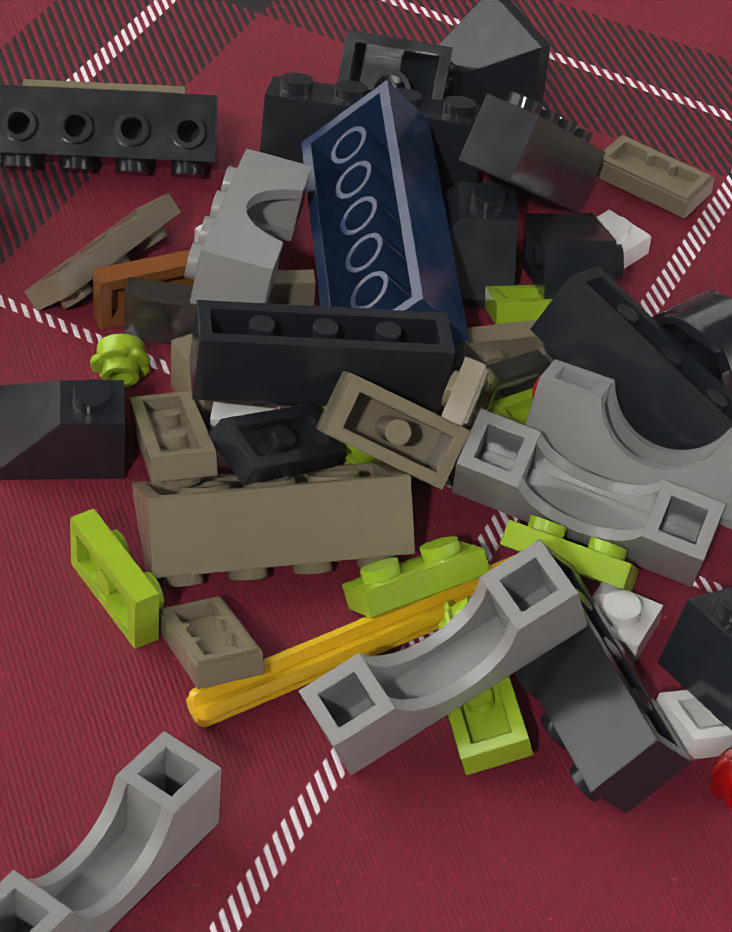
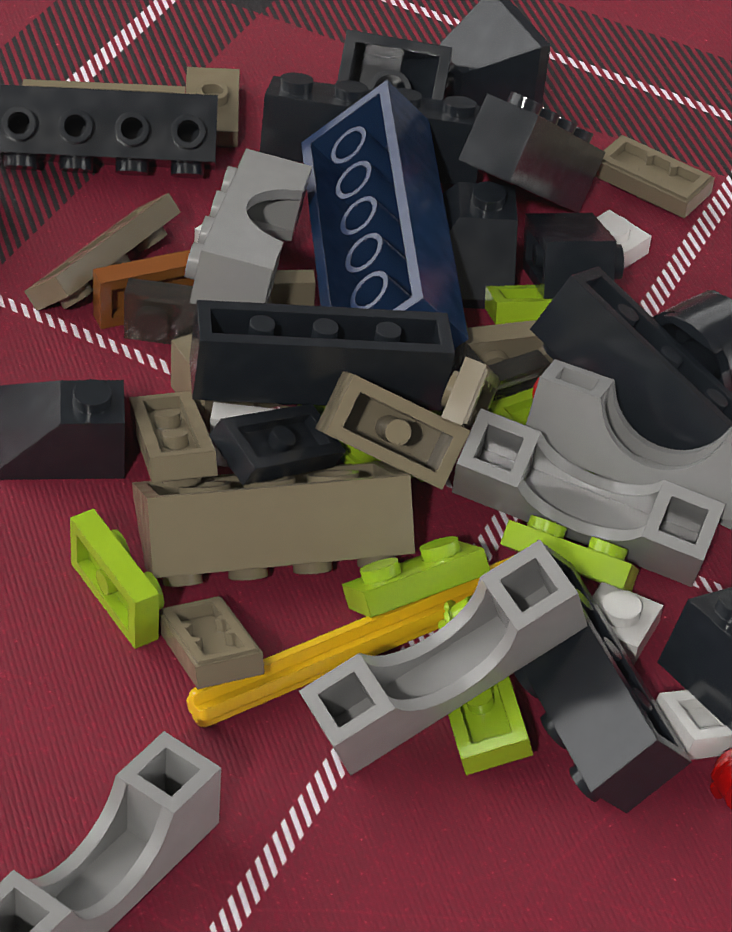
lime plate [90,334,150,388] -> none
none -> dark tan plate [185,67,240,148]

